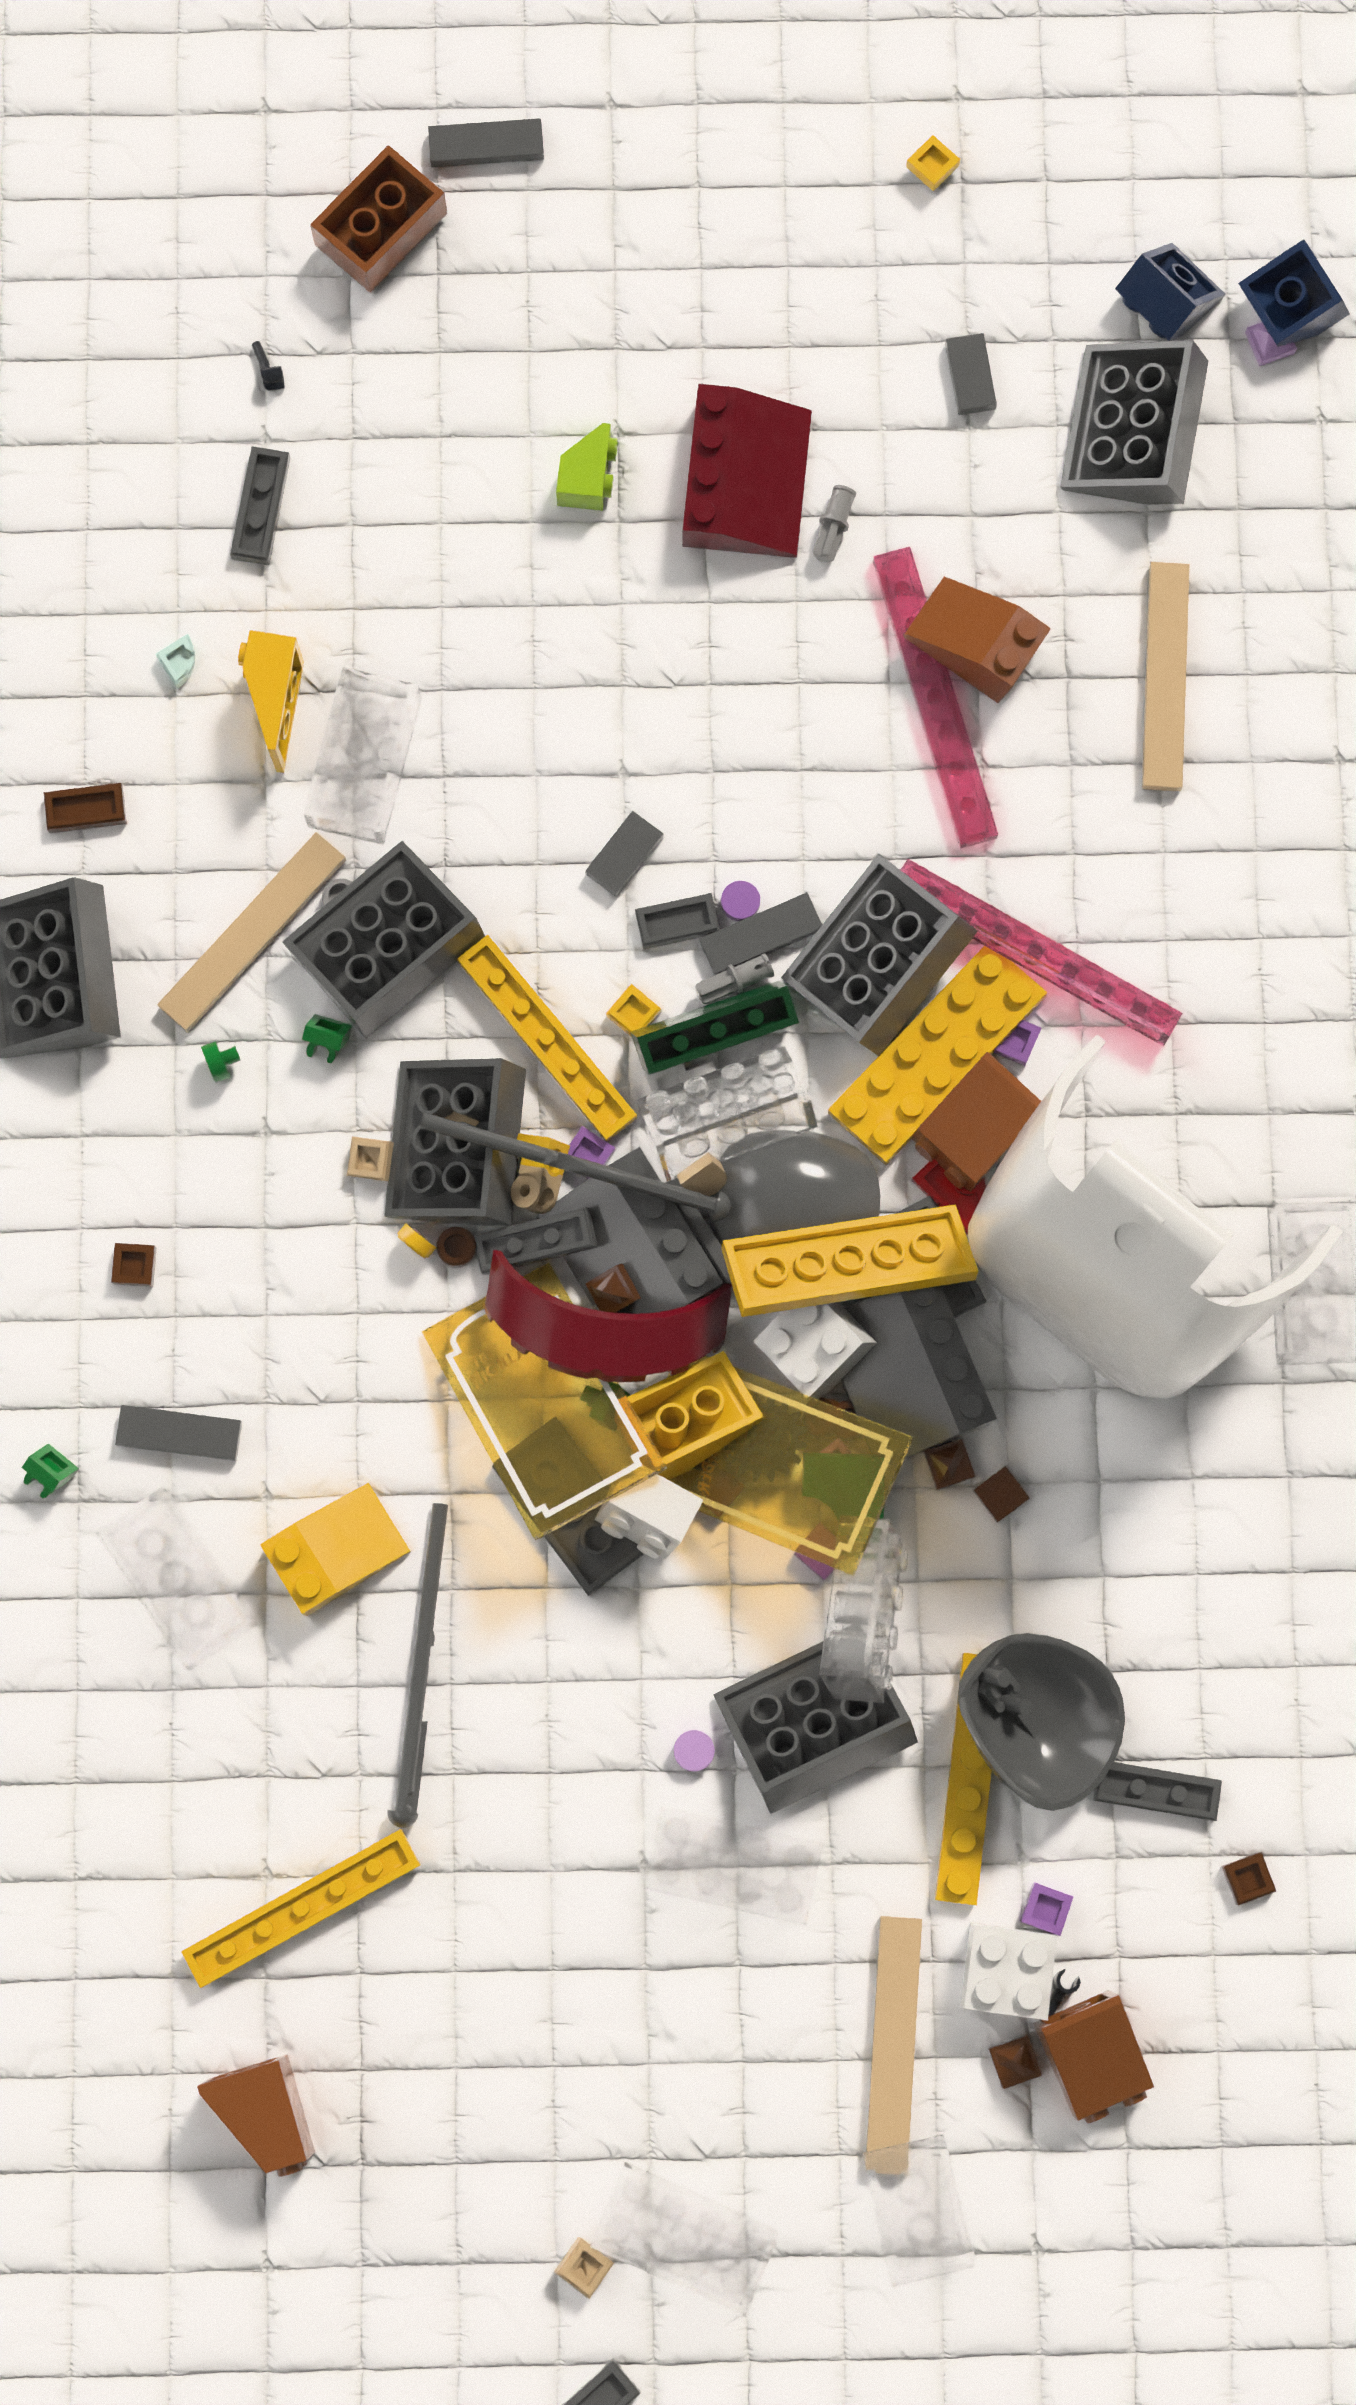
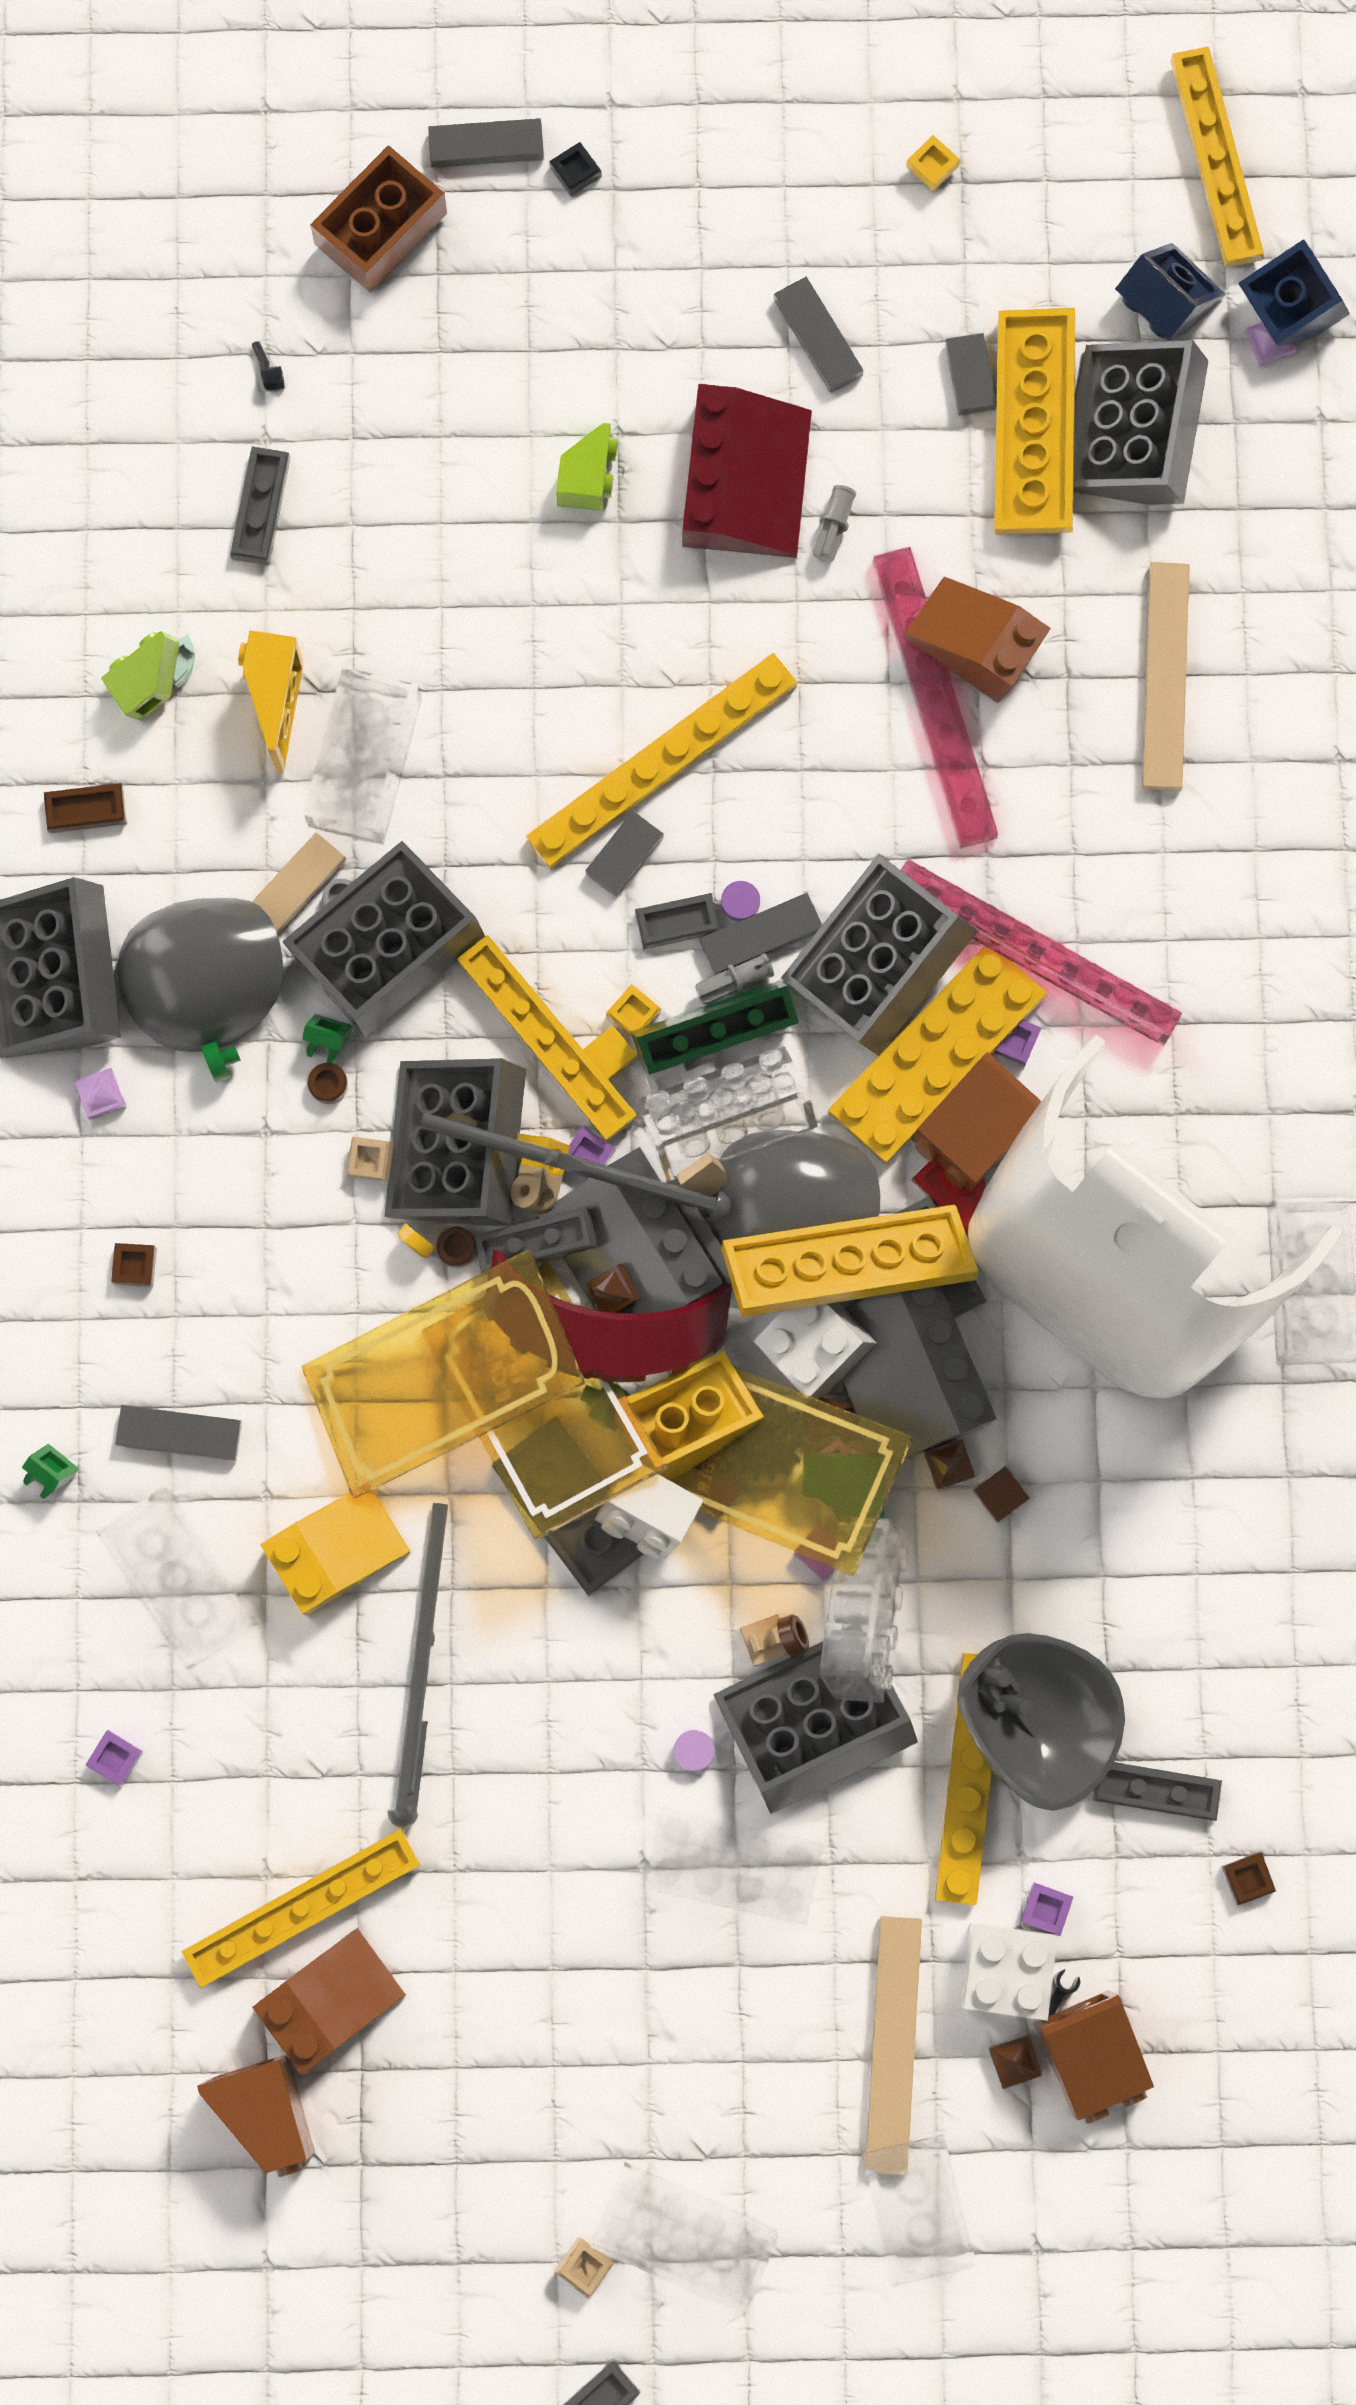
none -> lavender tile [74,1068,127,1120]
none -> medium lavender tile [85,1730,144,1786]
none -> lime slope [101,631,179,721]
none -> dark grey piece [117,897,283,1052]
none -> dark orange slope [252,1927,407,2075]
none -> clear yellow piece [301,1250,585,1499]
none -> reddish brown tile [307,1063,348,1104]
none -> yellow plate [526,652,797,870]
none -> black tile [549,142,602,196]
none -> yellow tile [583,1025,638,1081]
none -> tan tile [740,1614,788,1667]
none -> dark grey tile [773,276,864,393]
none -> reddish brown tile [777,1614,809,1657]
none -> yellow plate [994,307,1076,535]
none -> yellow plate [1170,46,1264,268]

